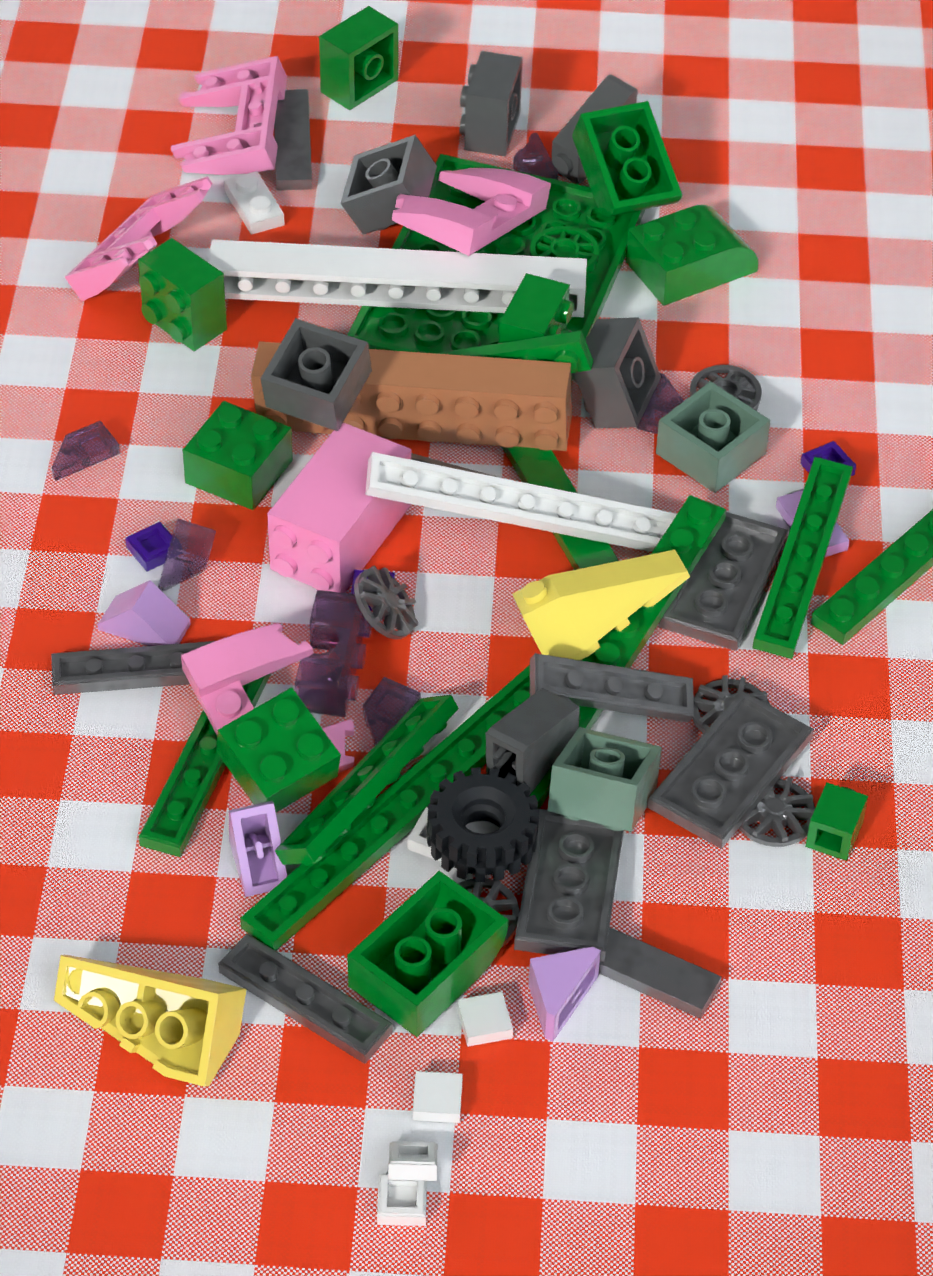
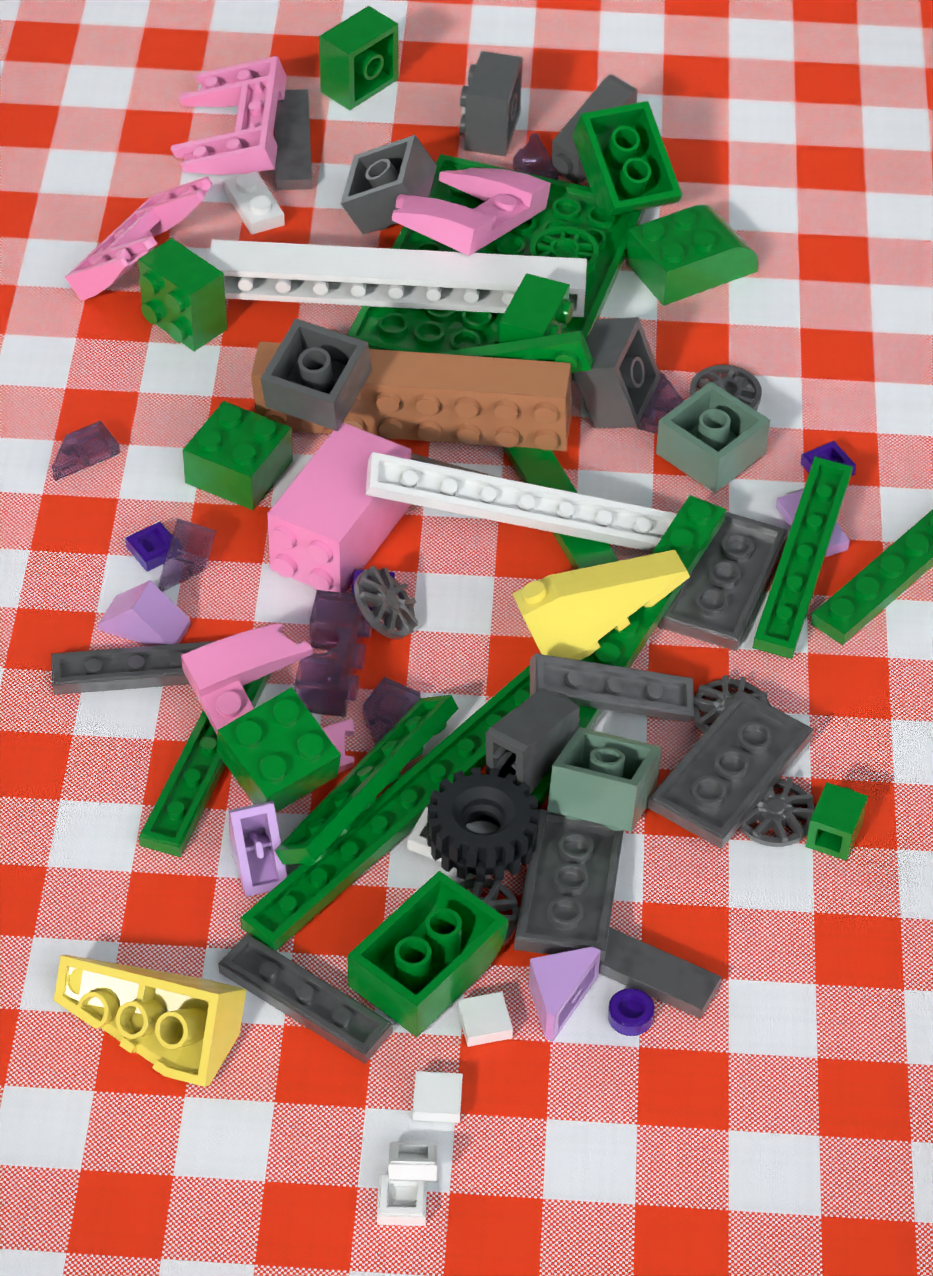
none -> dark purple tile [608,988,655,1036]

